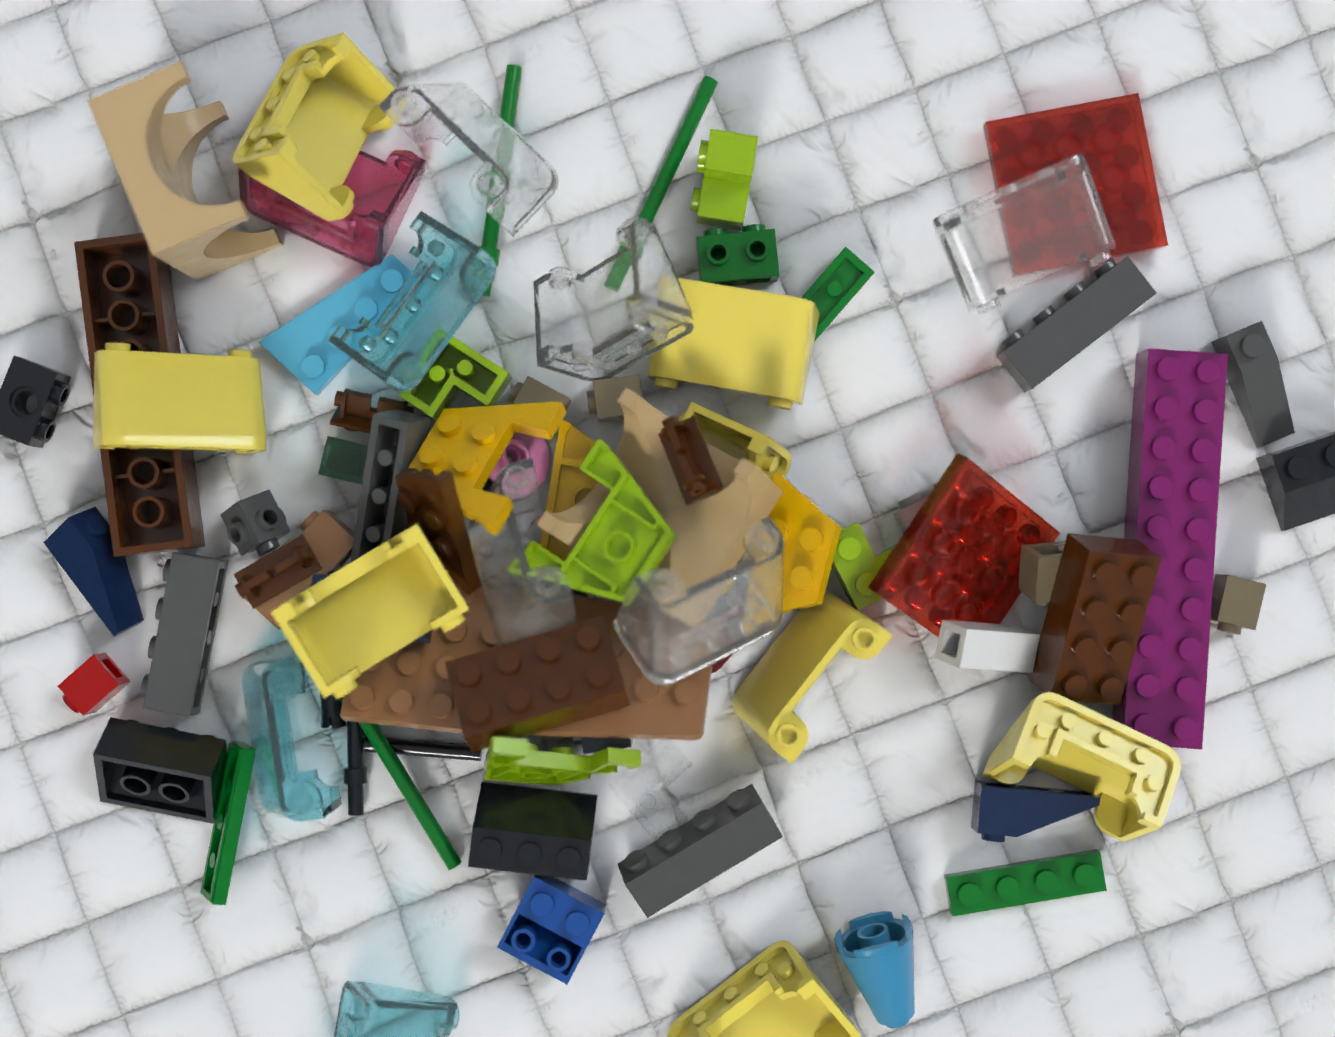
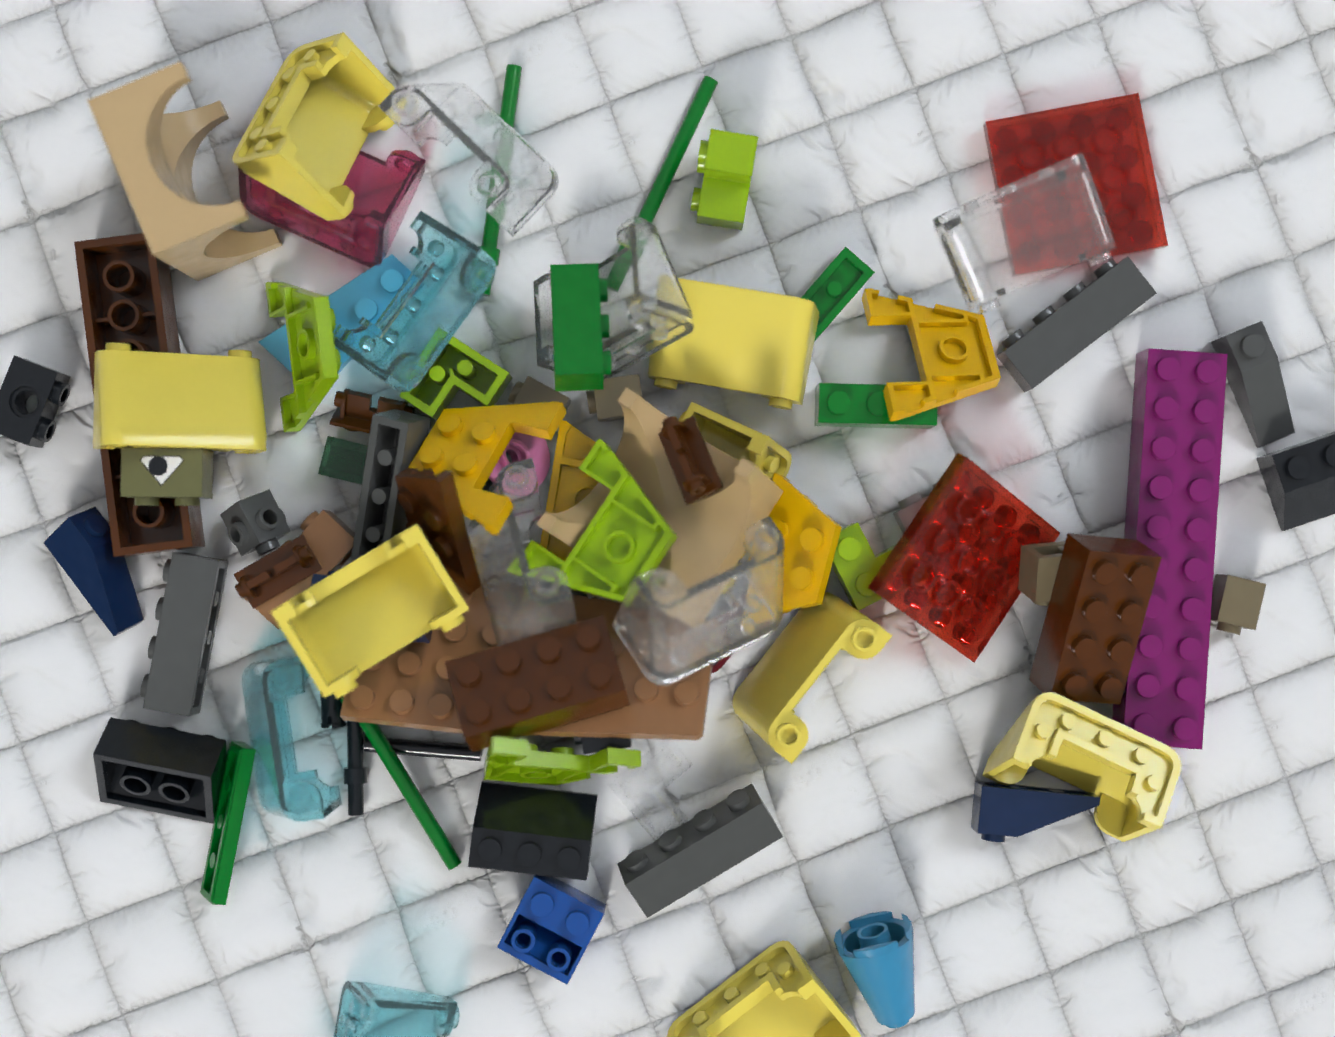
red brick [58,653,131,716] -> none
green brick [696,224,780,286] -> none
white brick [935,619,1040,673] -> none
green plate [944,849,1107,916] -> none
none -> olive brick [121,448,213,506]
none -> lime wing [265,282,341,433]
none -> green brick [550,263,611,391]
none -> green brick [814,383,938,429]
none -> yellow wing [861,288,1001,421]

